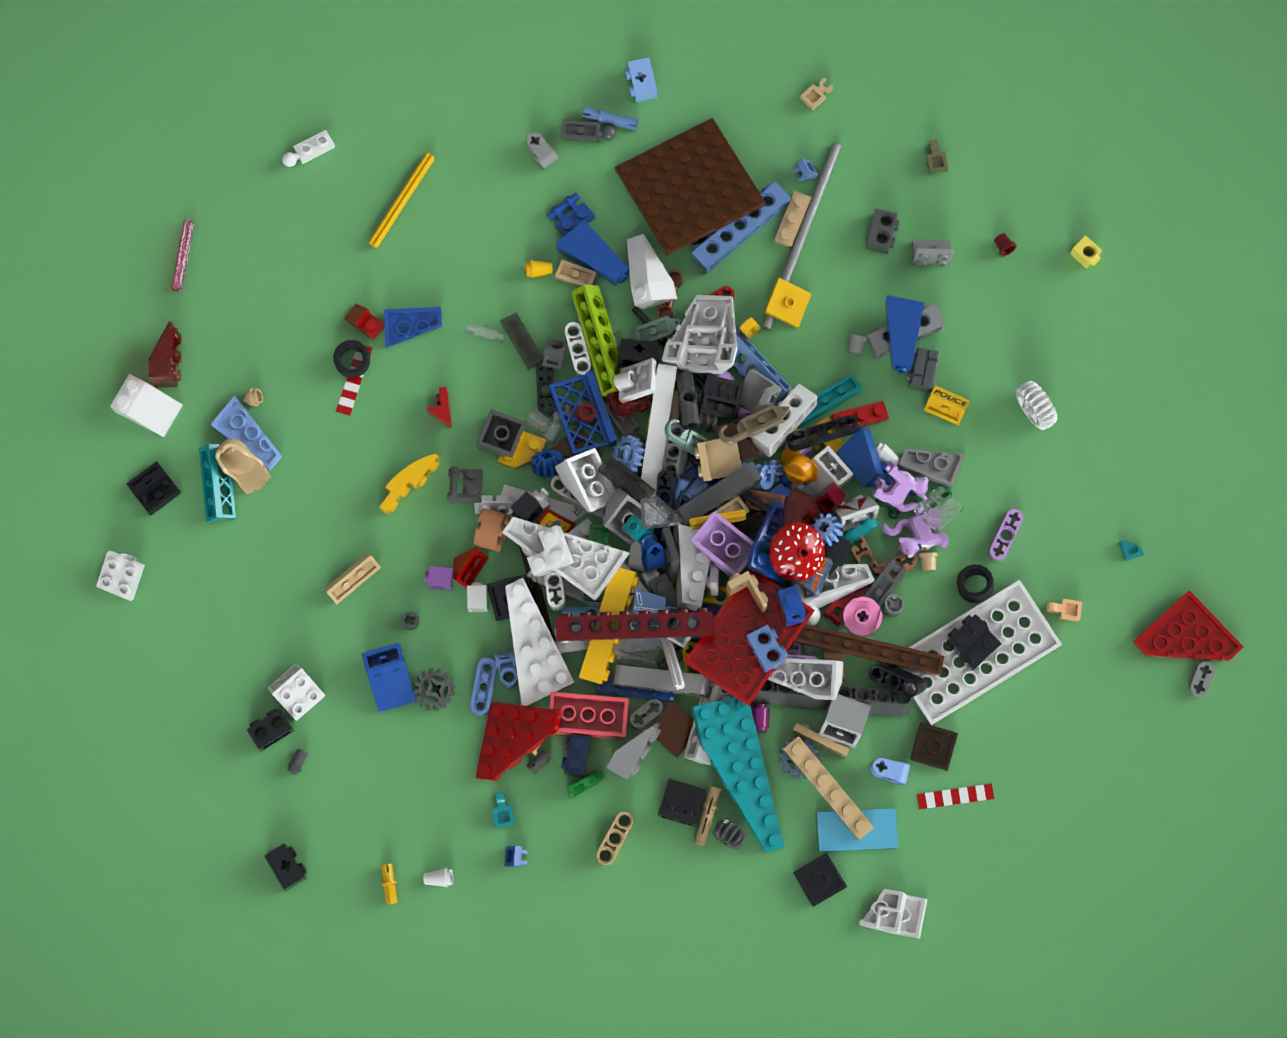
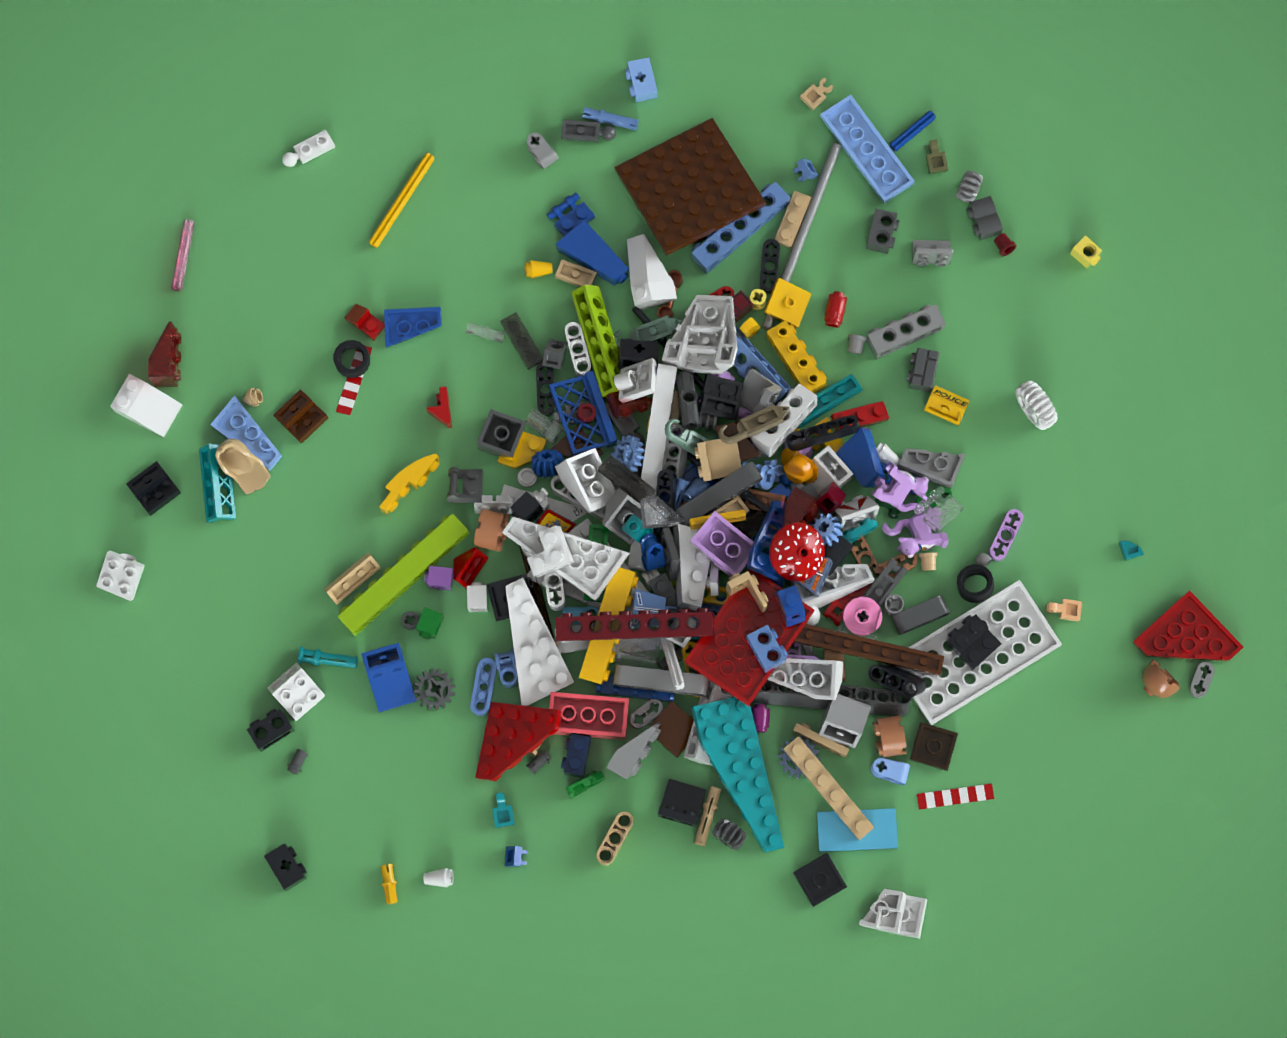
blue slope [885,295,924,373] -> none
none -> reddish brown slope [273,389,329,444]
none -> teal pin [298,646,358,669]
none -> lime brick [337,514,469,636]
none -> green brick [416,607,444,639]
none -> white plate [518,468,537,487]
none -> dark red brick [733,290,753,323]
none -> light yellow bush [749,289,766,310]
none -> black beam [760,239,780,293]
none -> yellow brick [766,320,827,394]
none -> light blue plate [820,95,915,204]
none -> red head [824,291,847,328]
none -> nougat brick [872,715,907,758]
none -> blue axle [890,111,936,151]
none -> dark grey beam [891,595,950,635]
none -> light grey gear [956,170,983,203]
none -> dark grey brick [966,196,1003,240]
none -> light grey hinge [976,553,992,567]
none -> nougat cylinder [1142,660,1181,698]

